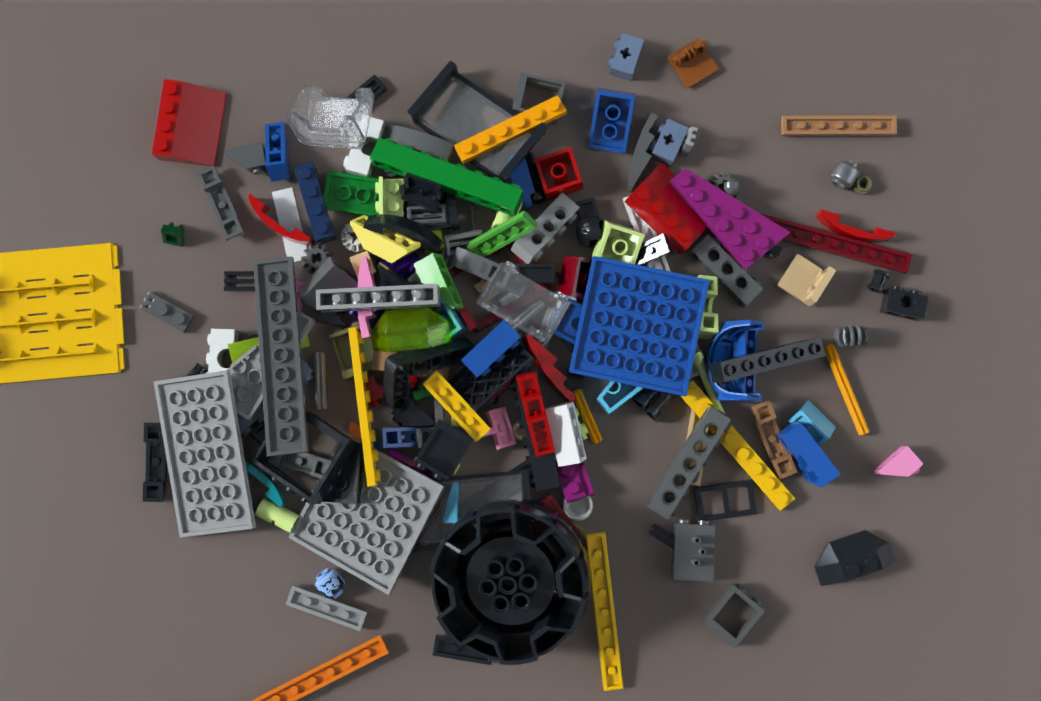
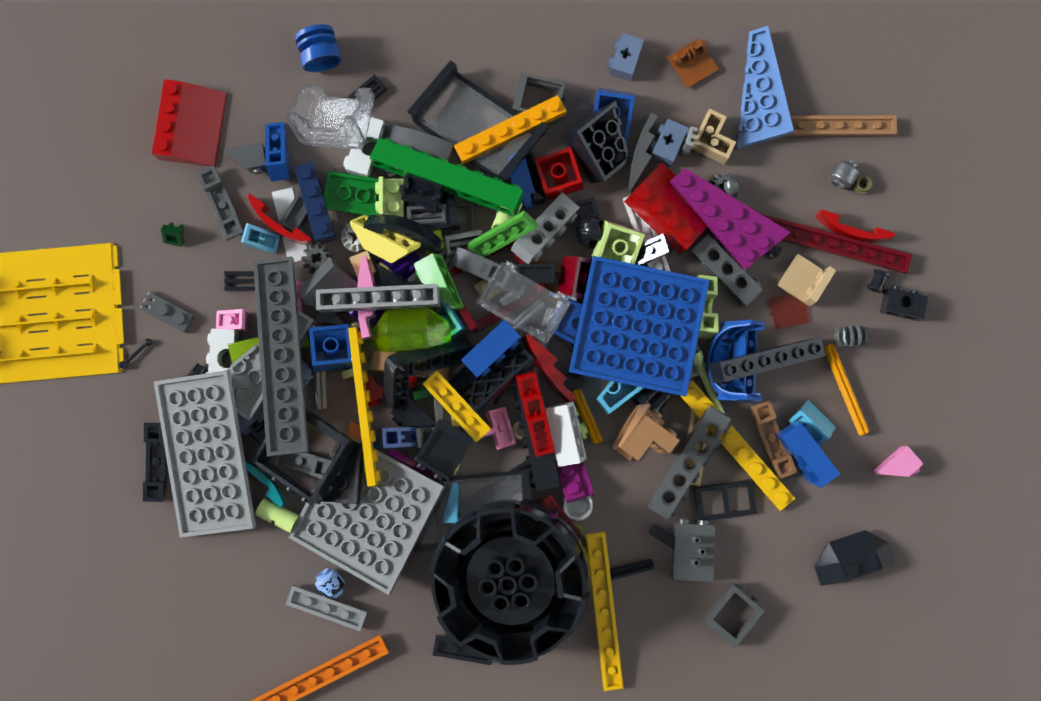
none -> black hinge [119,338,152,369]
none -> bright pink slope [216,309,248,332]
none -> medium azure slope [241,223,280,254]
none -> dark grey tile [279,191,308,232]
none -> blue wheel [294,24,342,72]
none -> blue slope [309,324,353,372]
none -> black wedge [564,100,630,183]
none -> black axle [610,559,654,580]
none -> medium nougat piece [612,403,680,461]
none -> tan brick [691,108,736,165]
none -> medium blue wing [737,26,794,149]
none -> clear red piece [769,294,809,329]

